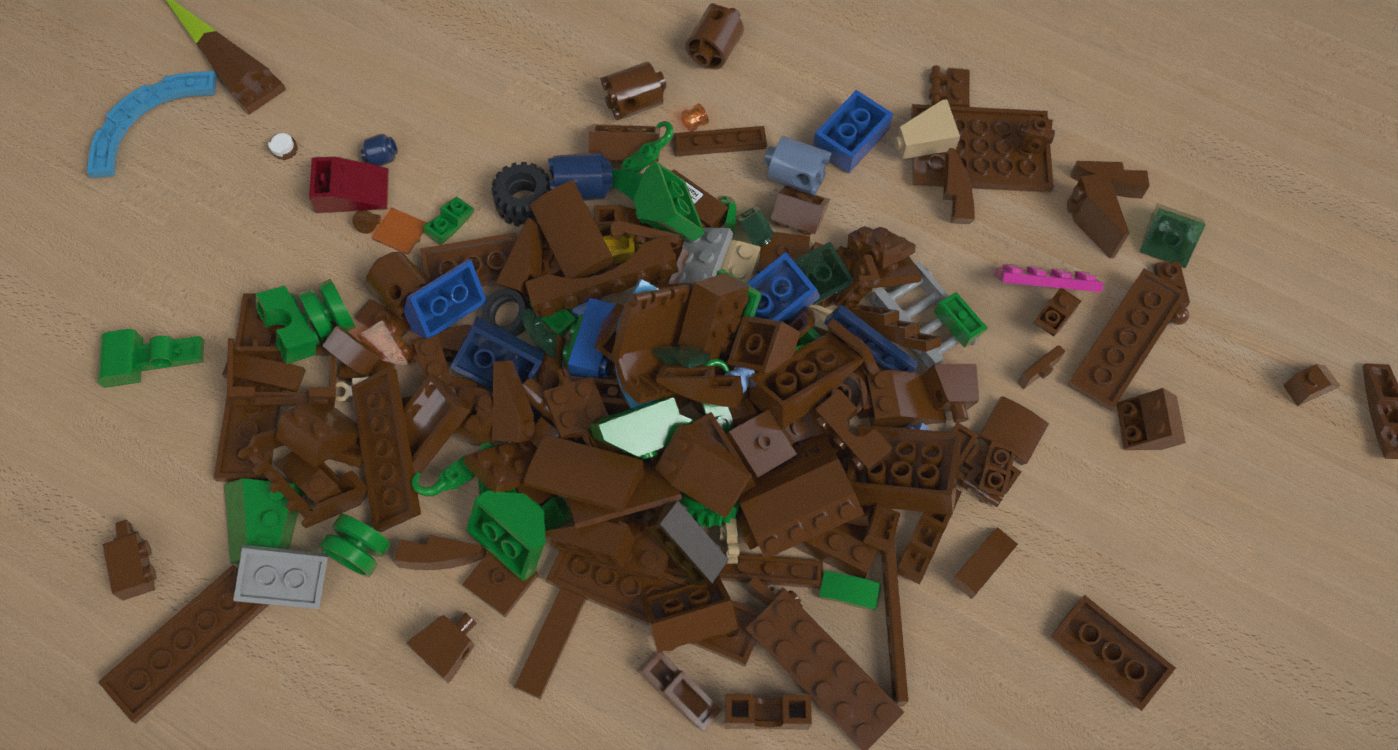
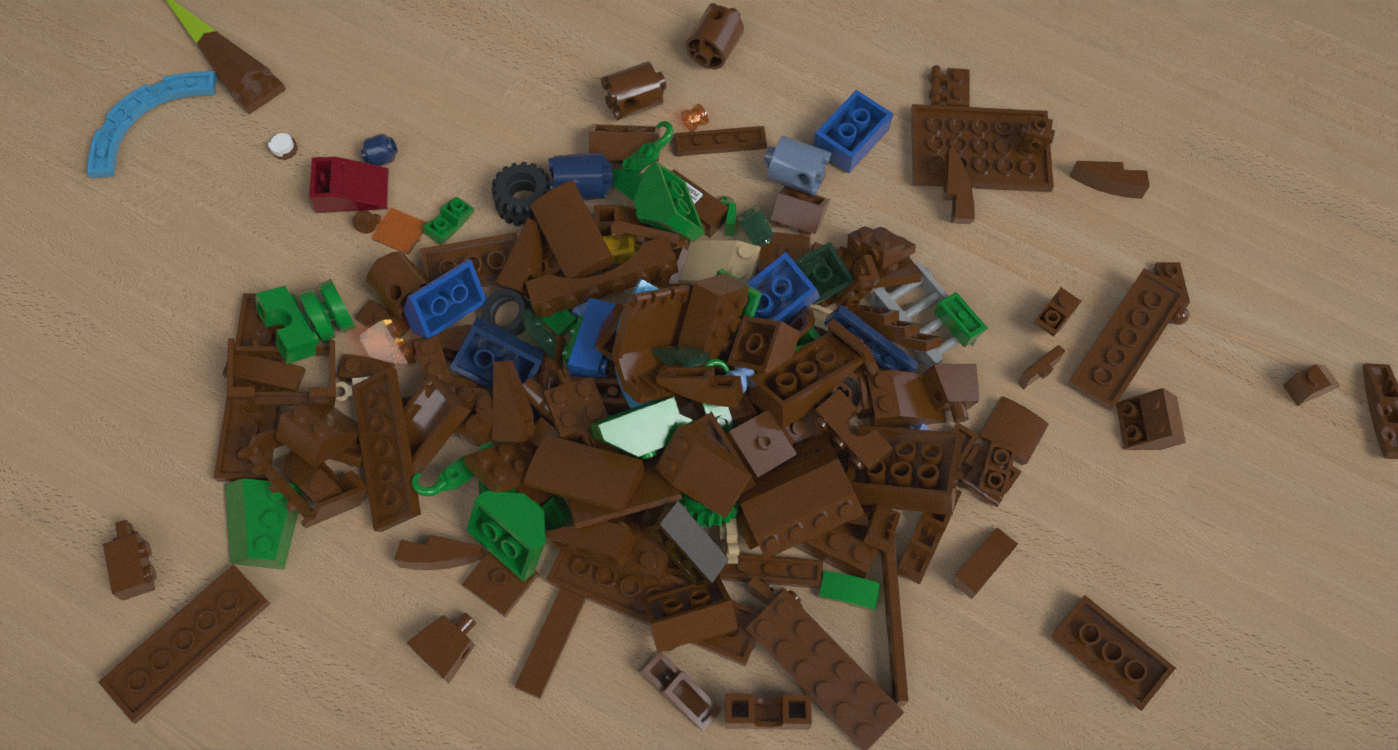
green plate [97,329,204,388] -> none
light grey plate [233,545,328,609] -> none
green wheel [318,513,391,578] -> none
reddish brown slope [322,326,382,377] -> none
light grey plate [677,228,734,284] -> none
tan slope [895,99,960,159] -> none
dark pink plate [994,264,1104,292] -> none
reddish brown slope [1067,173,1130,259] -> none
clear green slope [1139,203,1206,268] -> none

